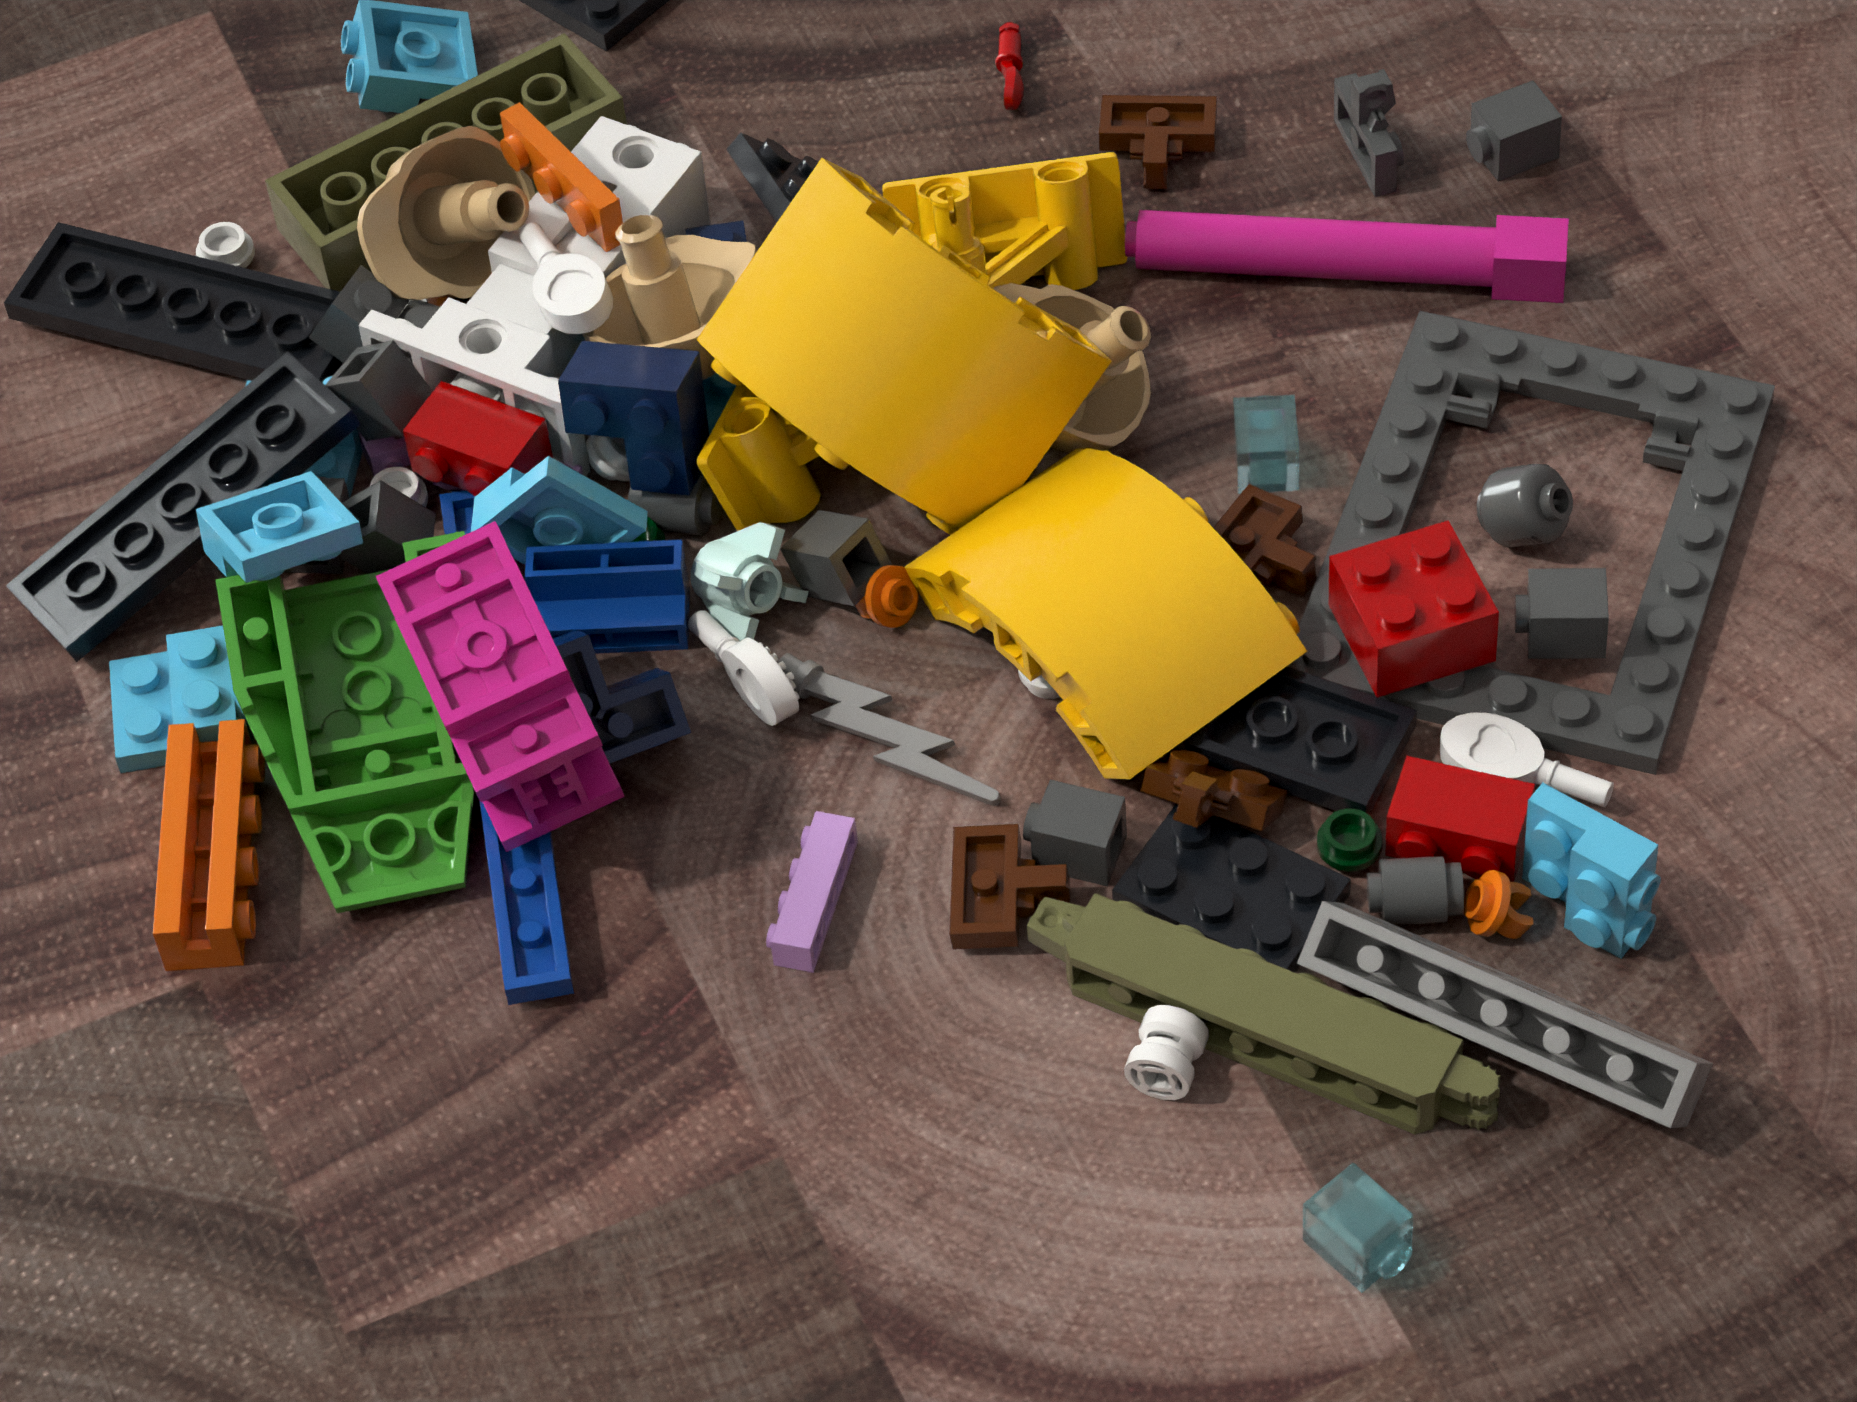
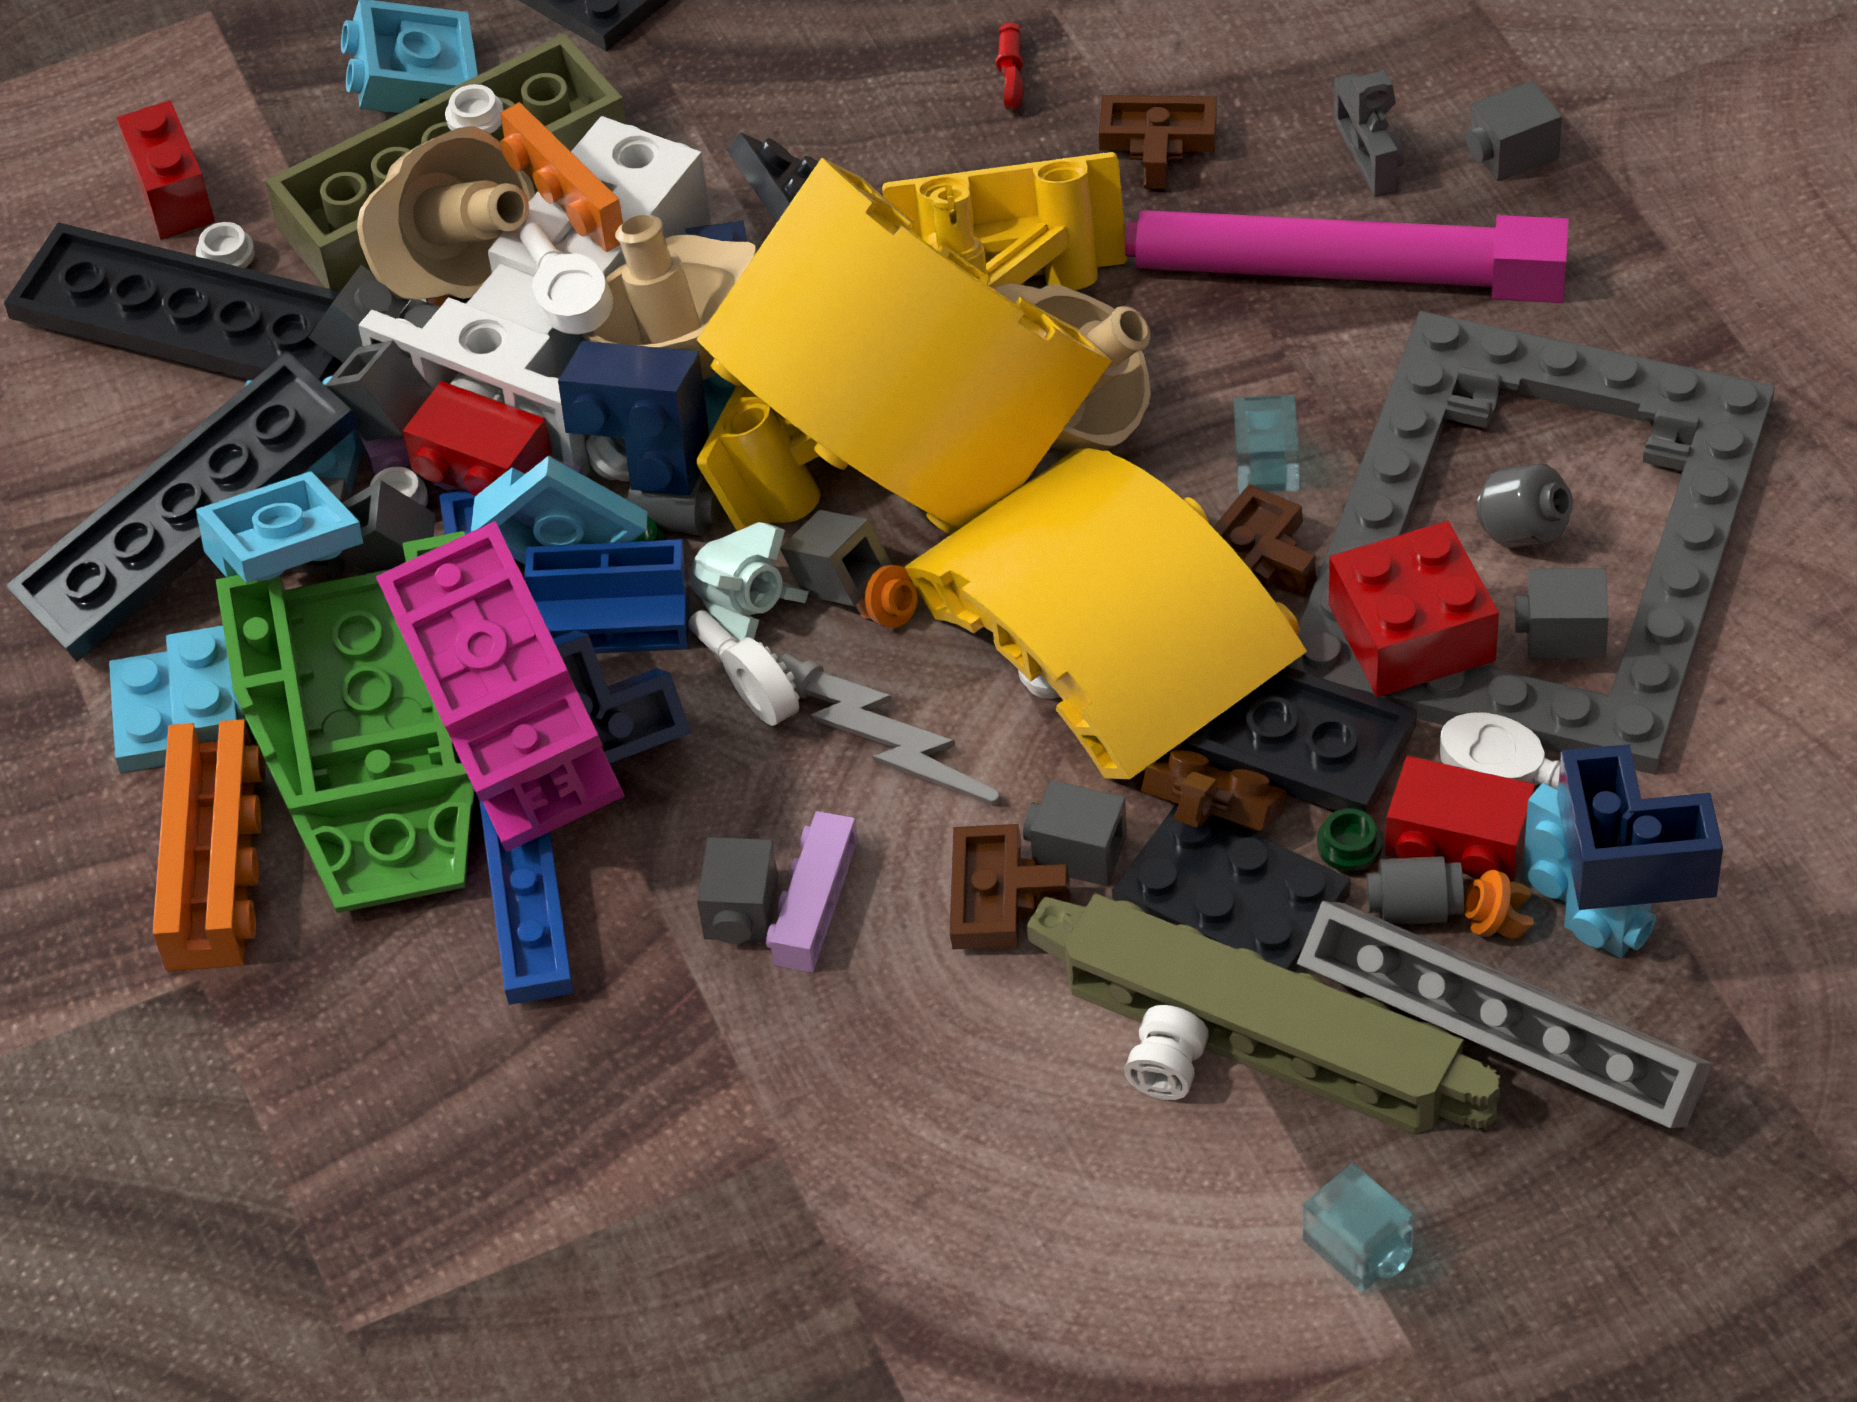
none -> red brick [116,100,215,240]
none -> white plate [445,84,504,134]
none -> dark grey brick [697,837,778,944]
none -> dark blue brick [1557,744,1723,910]

